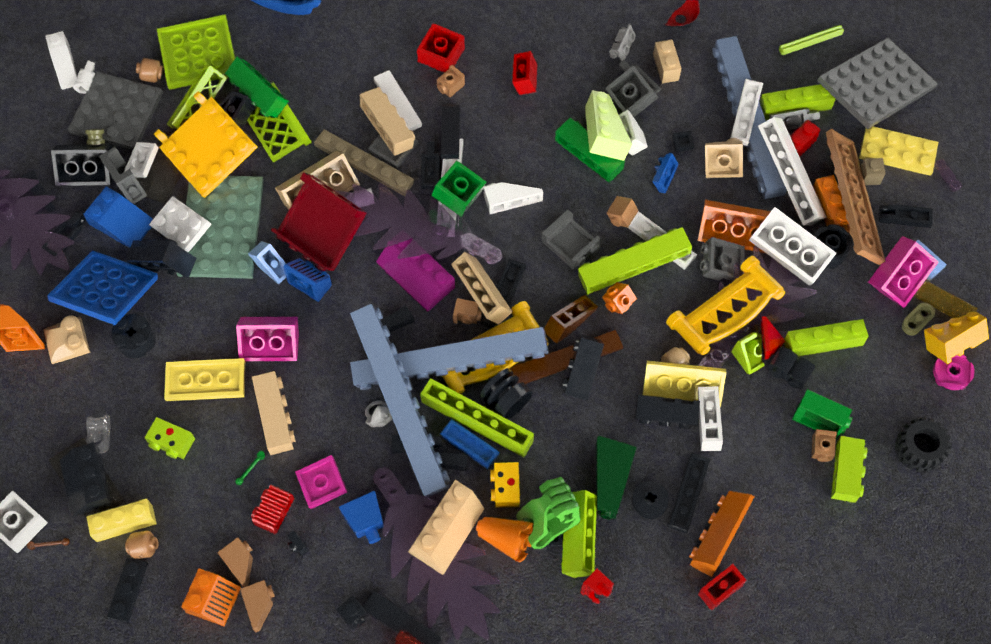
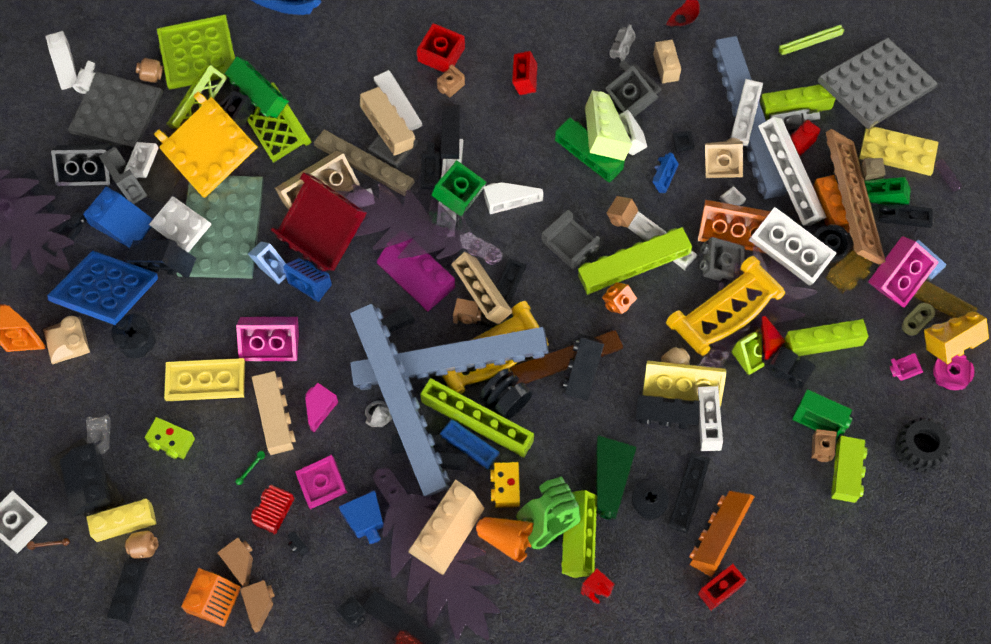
olive wheel [85,129,105,145] -> none
reddish brown slope [544,295,598,344] -> none
none -> dark pink slope [306,383,338,432]
none -> white tile [719,186,746,206]
none -> clear yellow hinge [826,250,873,294]
none -> green slope [864,177,911,205]
none -> dark pink bracket [890,353,923,381]

